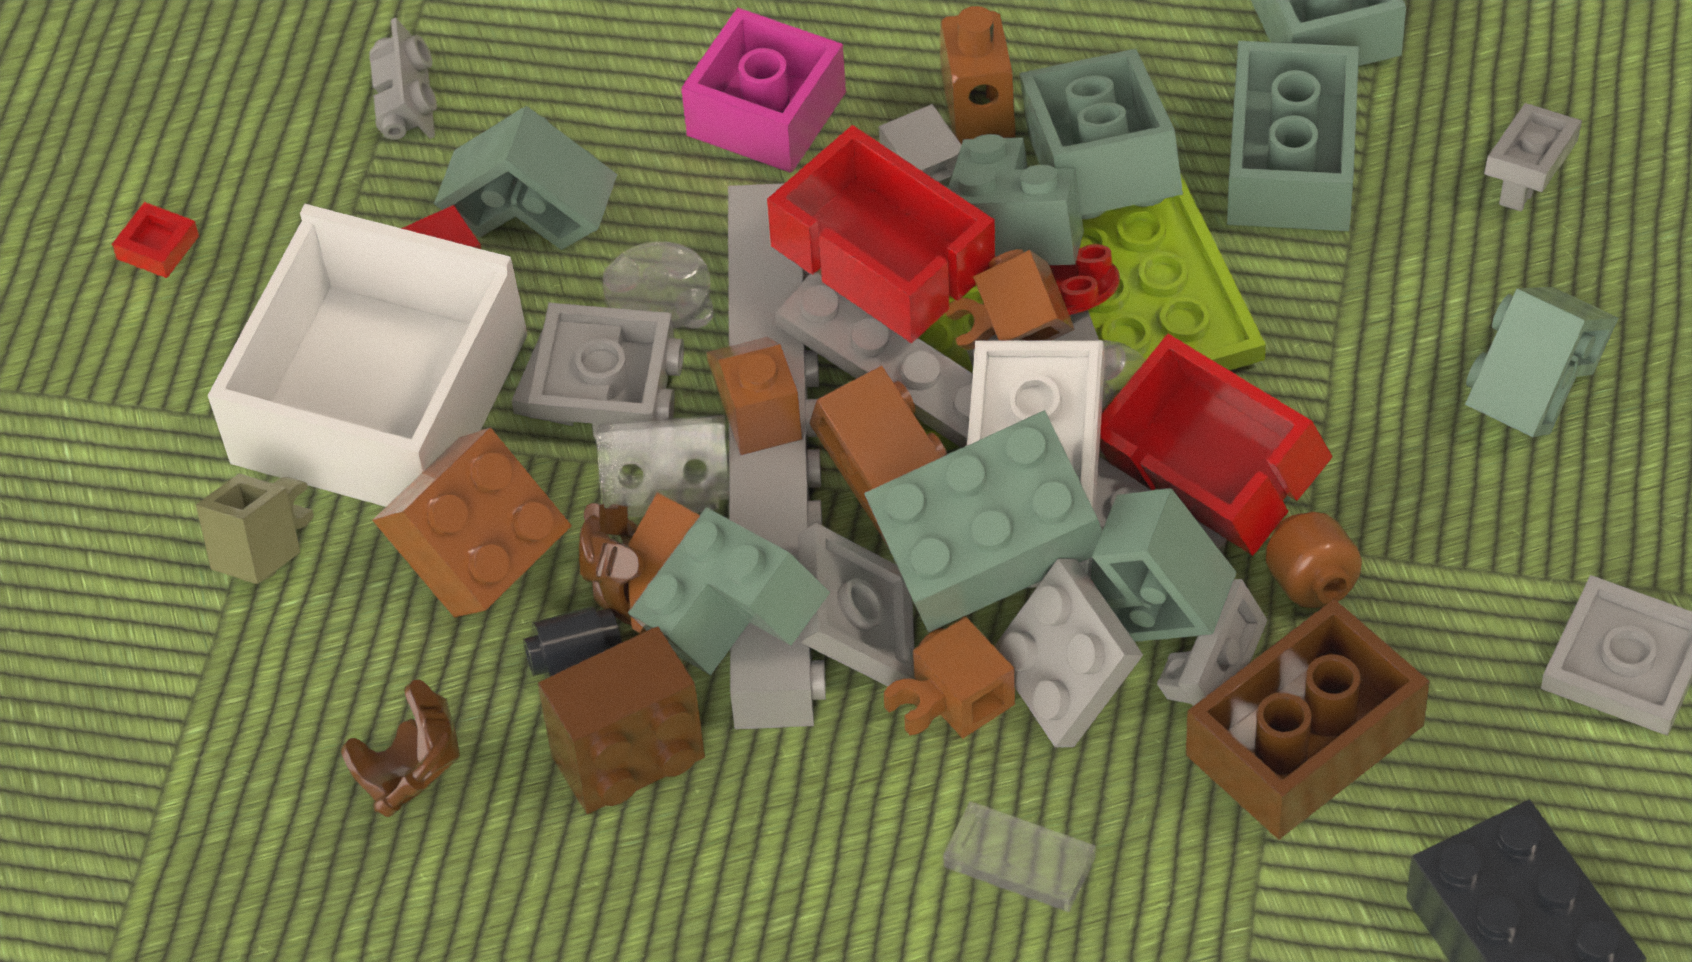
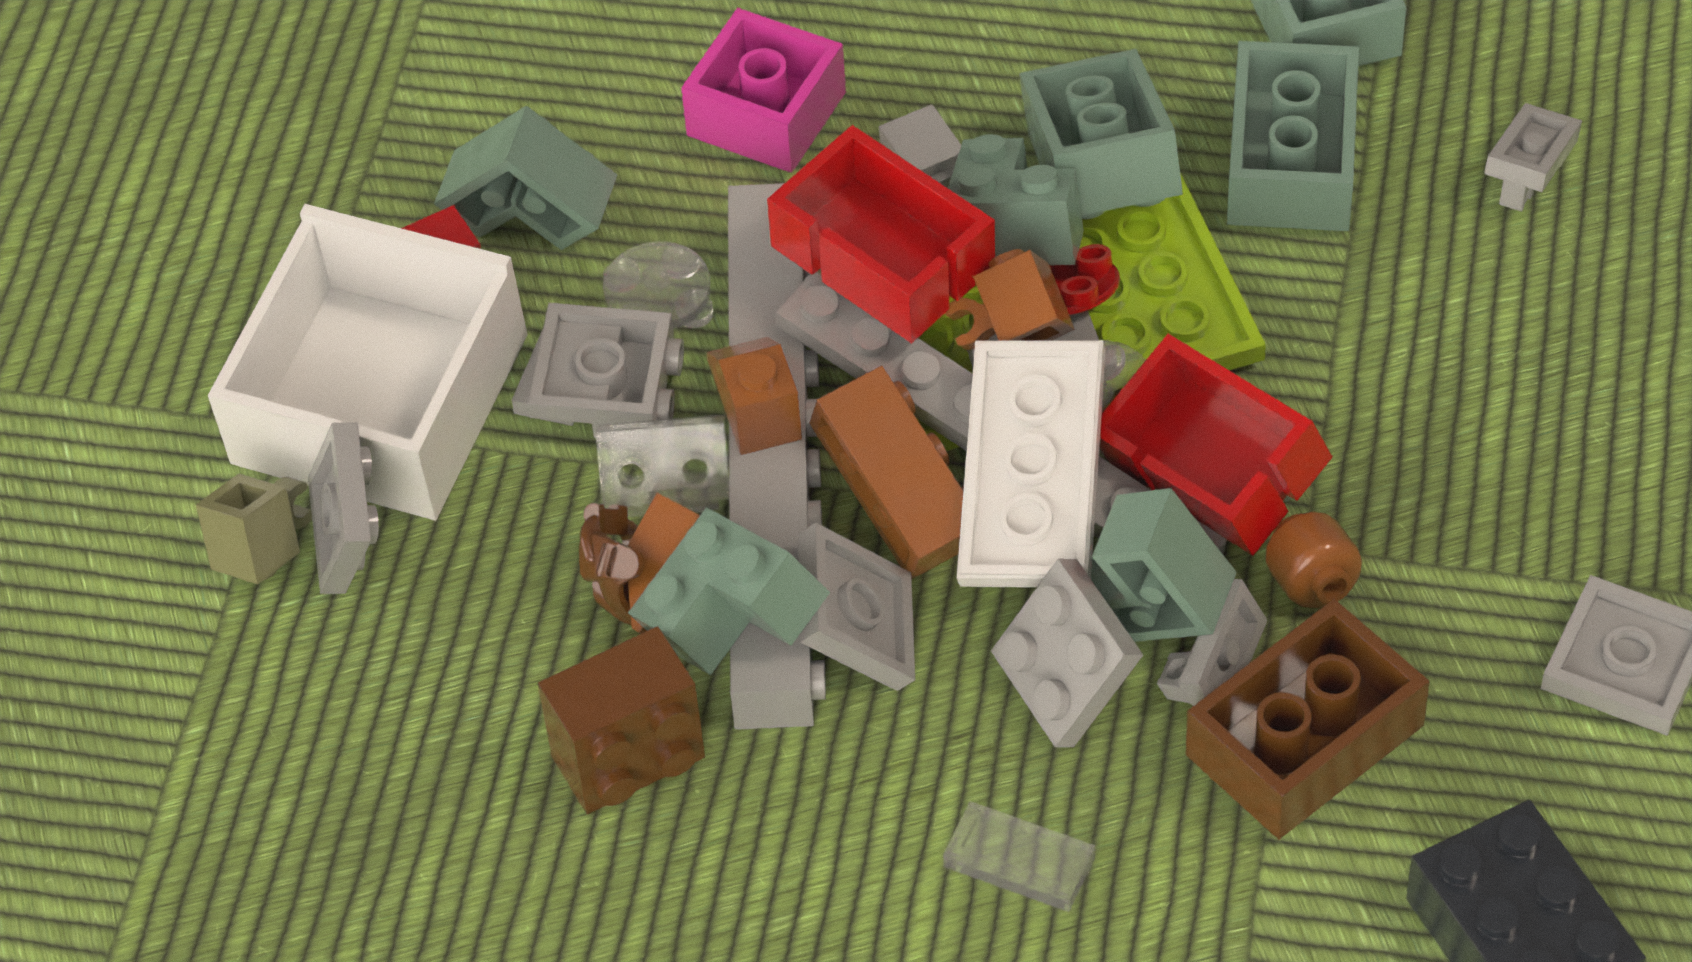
red plate [112,202,199,278] -> none
reddish brown helmet [341,679,460,817] -> none
light grey hinge [369,18,437,140] -> none
dark orange brick [372,427,572,618] -> none
black brick [523,606,622,678] -> none
sand green brick [864,410,1102,633] -> none
dark orange brick [883,616,1015,739] -> none
dark orange torso [940,6,1016,145] -> none
sand green brick [1465,287,1619,437] -> none
none -> light grey plate [308,422,379,594]

